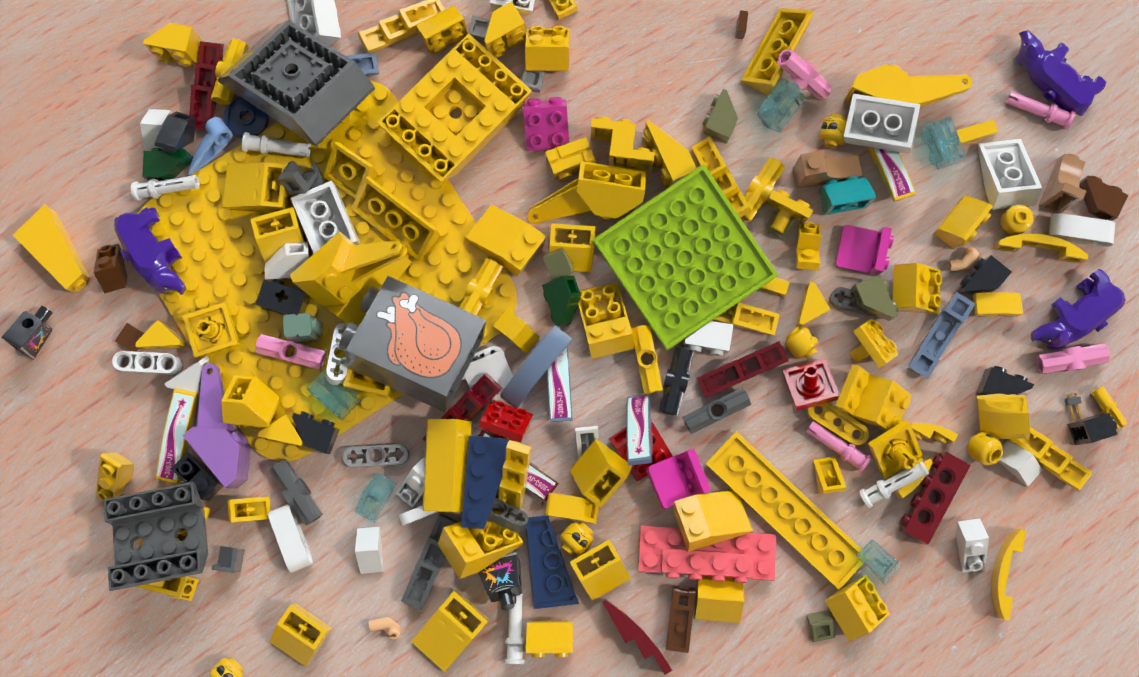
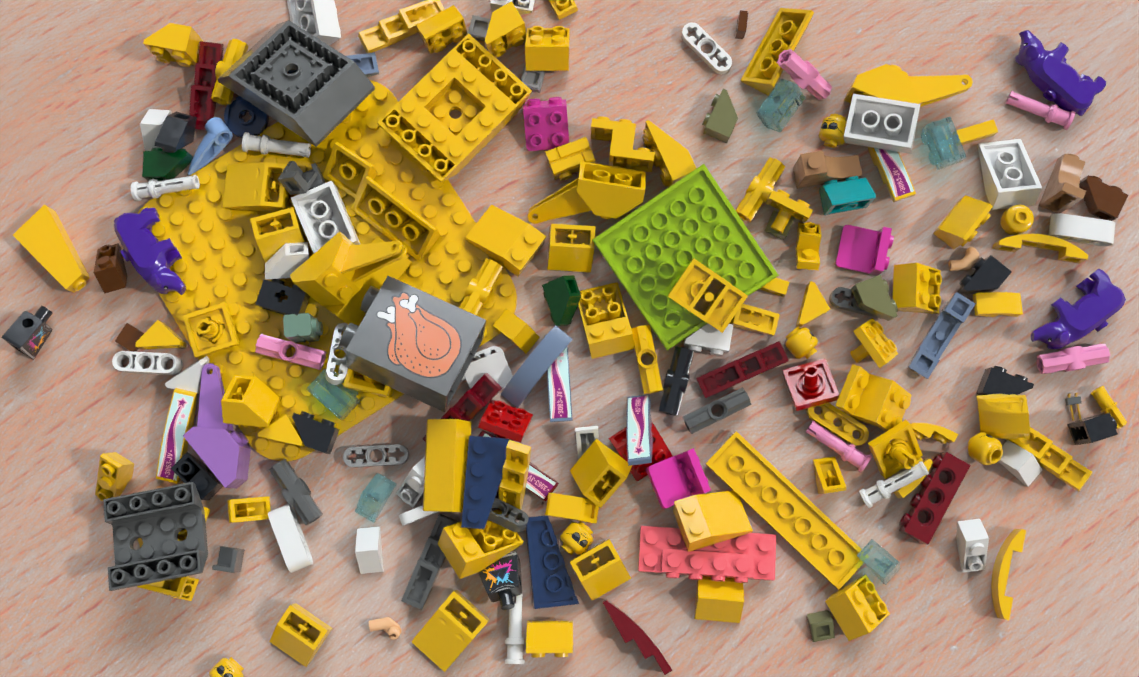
olive slope [543,248,573,280] -> none
reddish brown plate [665,585,696,653] -> none
yellow slope [691,136,752,217] -> none
none -> yellow bracket [668,258,748,333]
none -> white beam [682,23,732,75]

